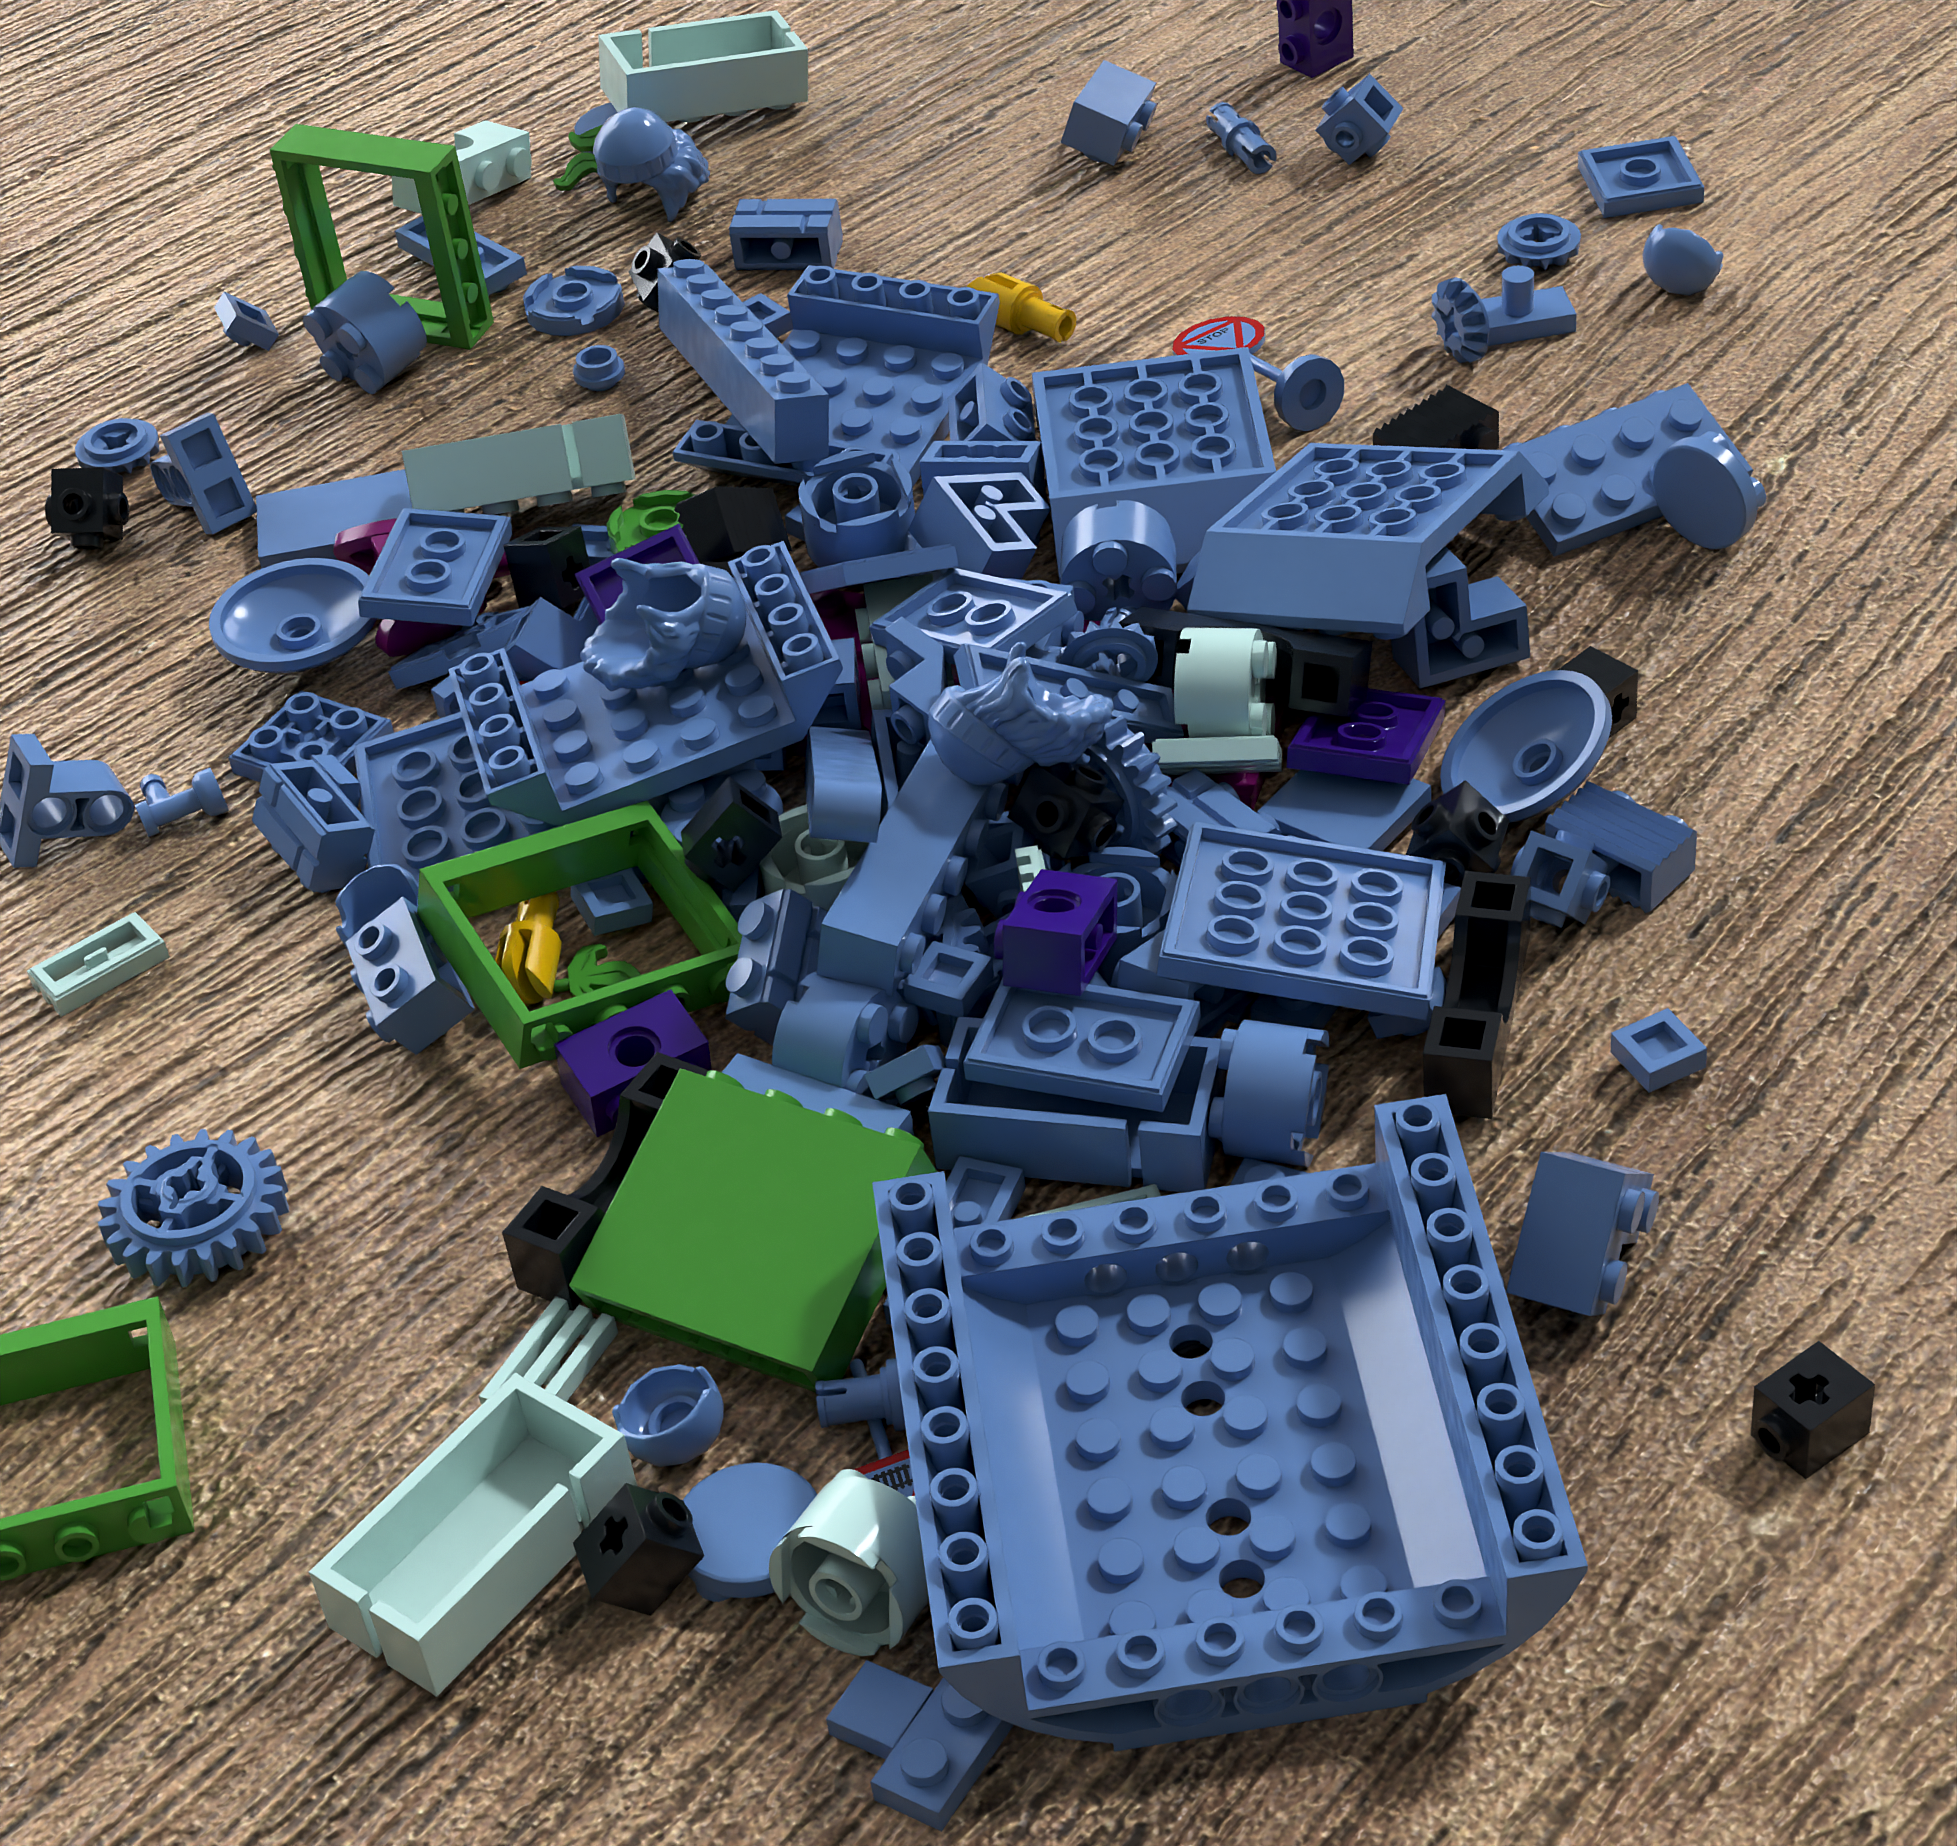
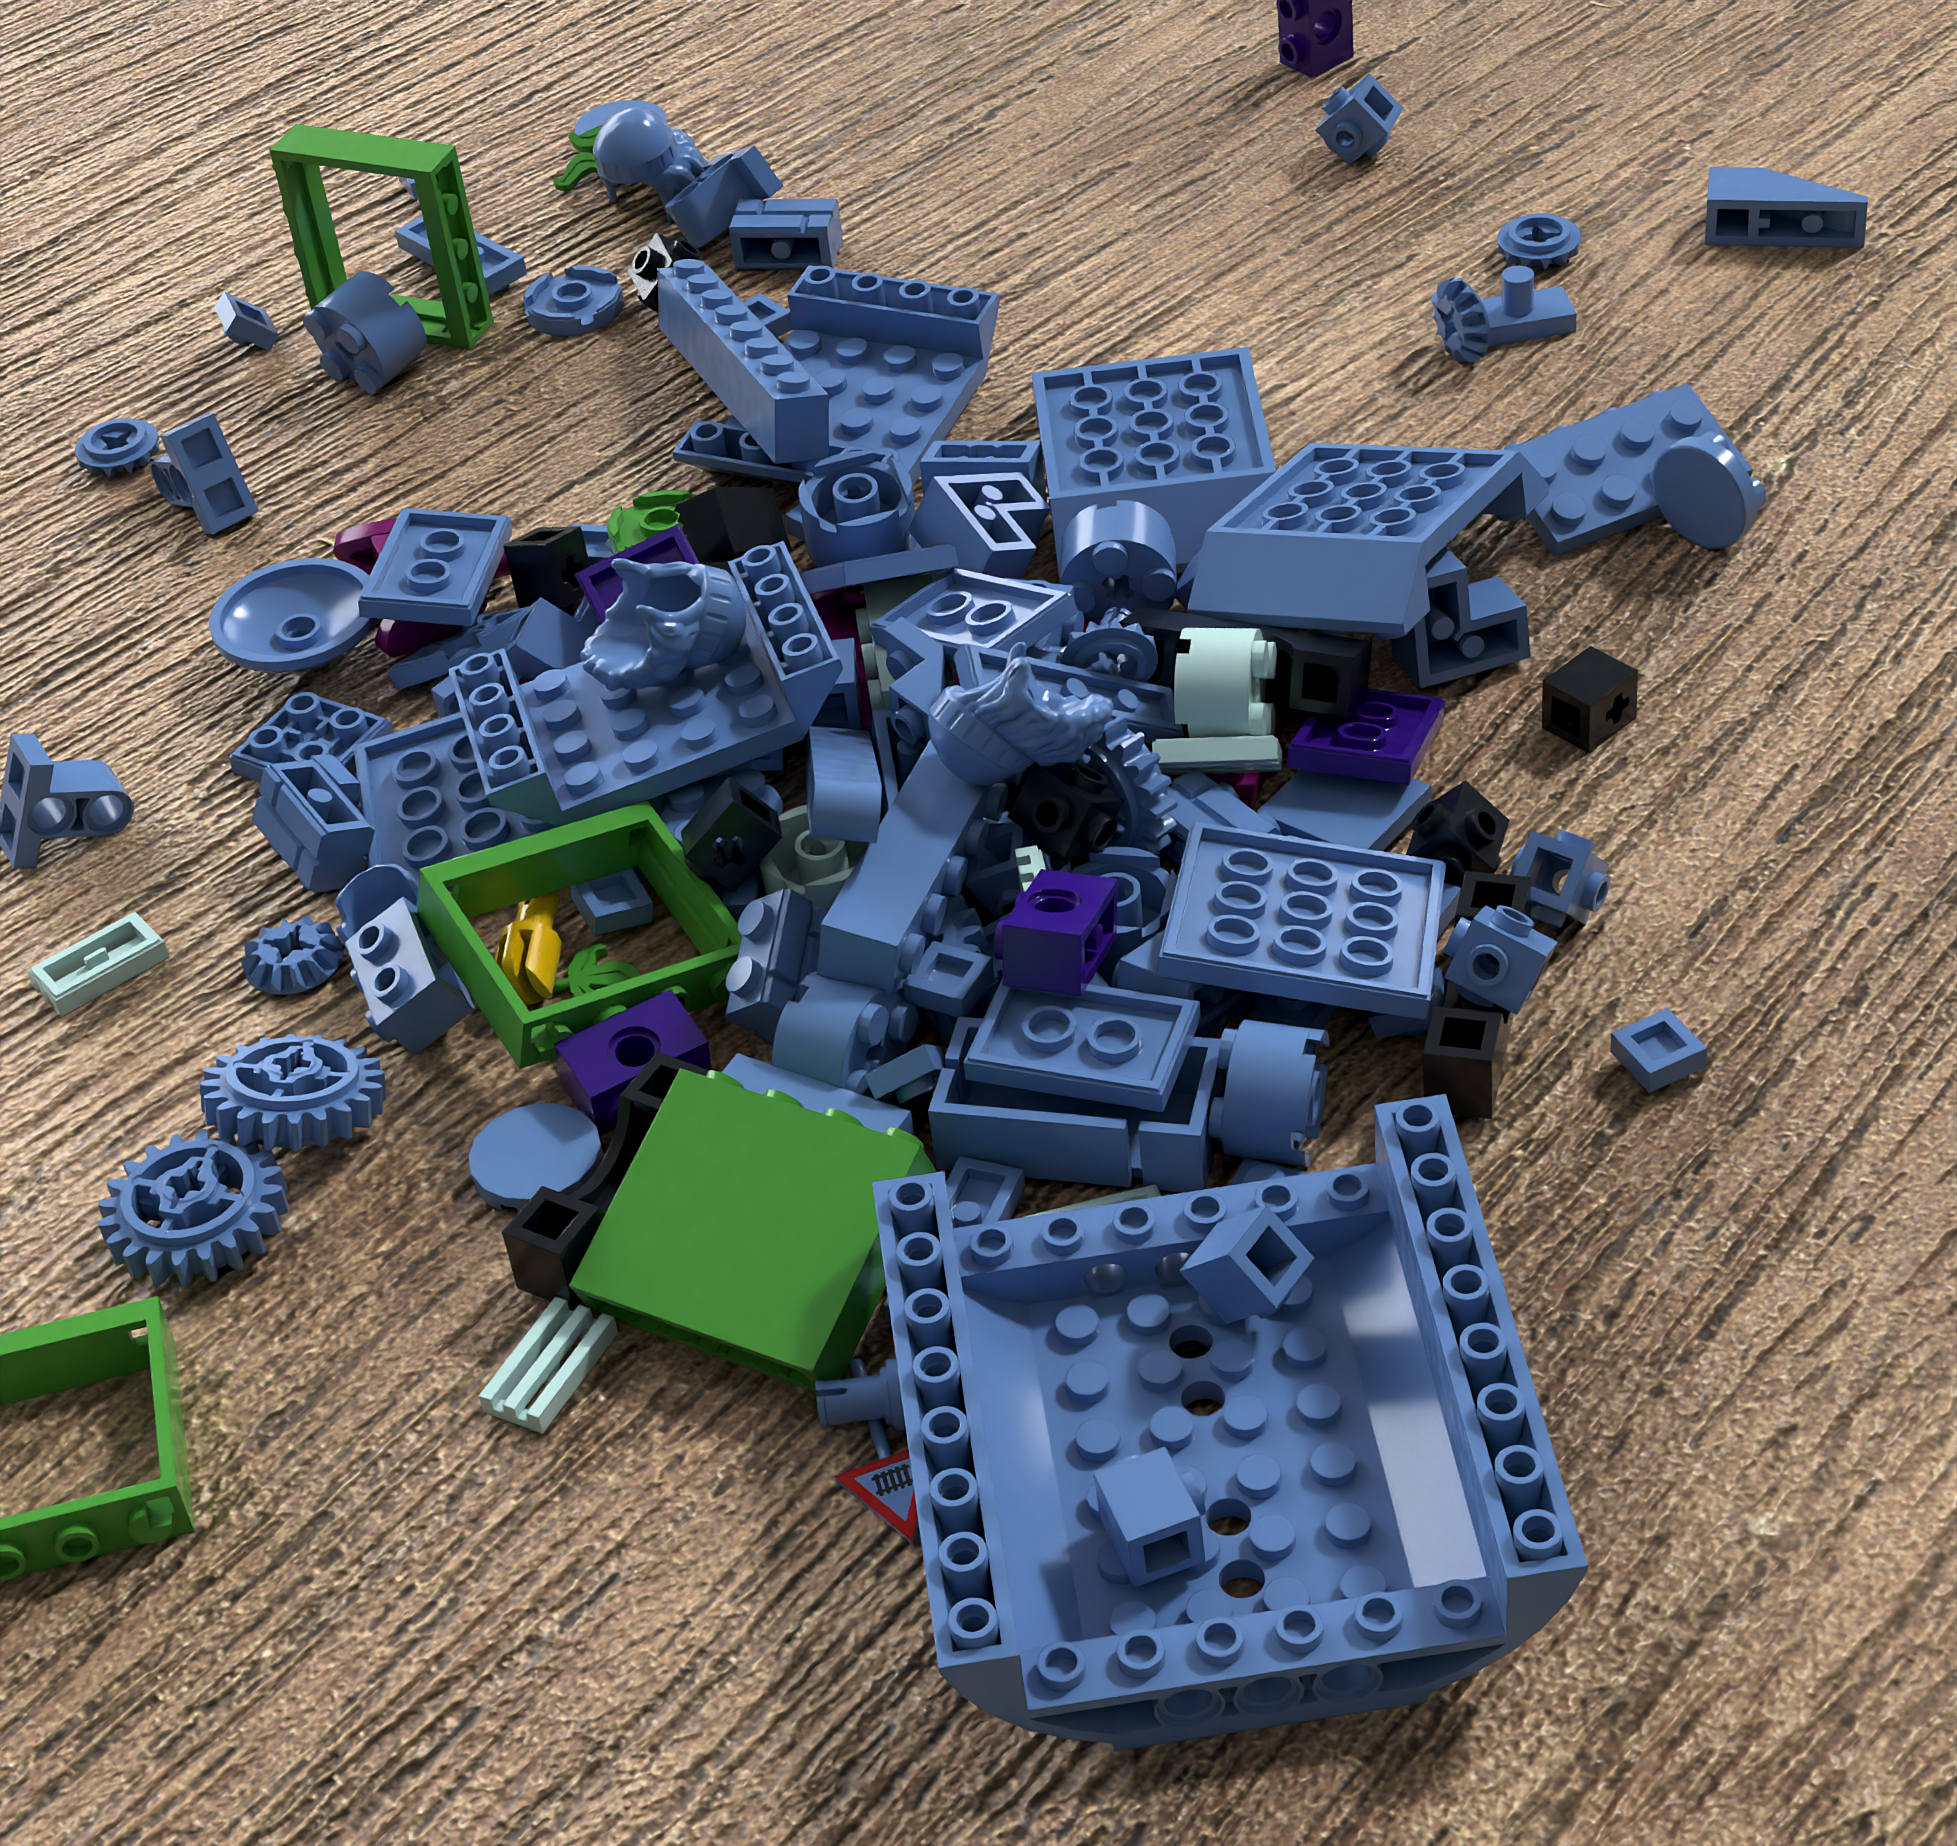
black brick [45,467,129,550] -> none
medium blue piece [134,767,229,837] -> none
medium blue tile [256,469,412,569] -> none
light aqua piece [309,1373,637,1696] -> none
light aqua arch [392,120,532,214] -> none
light aqua piece [402,414,636,515] -> none
medium blue plate [573,345,625,391] -> none
black brick [573,1483,704,1616] -> none
light aqua piece [598,10,808,123] -> none
medium blue hair [612,1364,724,1467] -> none
medium blue tile [683,1463,817,1602] -> none
light aqua brick [769,1469,929,1656] -> none
medium blue tile [826,1660,934,1759] -> none
medium blue plate [870,1677,1014,1832] -> none
medium blue brick [947,362,1036,441] -> none
yellow arm [967,272,1077,343] -> none
medium blue brick [1061,60,1157,166] -> none
medium blue piece [1172,316,1344,431] -> none
medium blue pin [1206,102,1277,174] -> none
black brick [1373,384,1499,450] -> none
medium blue dish [1440,670,1612,823] -> none
medium blue brick [1506,1151,1659,1316] -> none
medium blue brick [1545,781,1697,913] -> none
medium blue tile [1578,136,1704,218] -> none
medium blue hair [1642,224,1723,296] -> none
black brick [1750,1341,1875,1479] -> none
none -> medium blue gear [200,1034,386,1151]
none -> medium blue gear [241,915,343,995]
none -> medium blue tile [468,1103,604,1213]
none -> medium blue tile [665,145,783,248]
none -> medium blue brick [1093,1447,1206,1588]
none -> medium blue brick [1179,1205,1314,1324]
none -> medium blue brick [1443,905,1558,1015]
none -> medium blue slope [1705,167,1868,248]

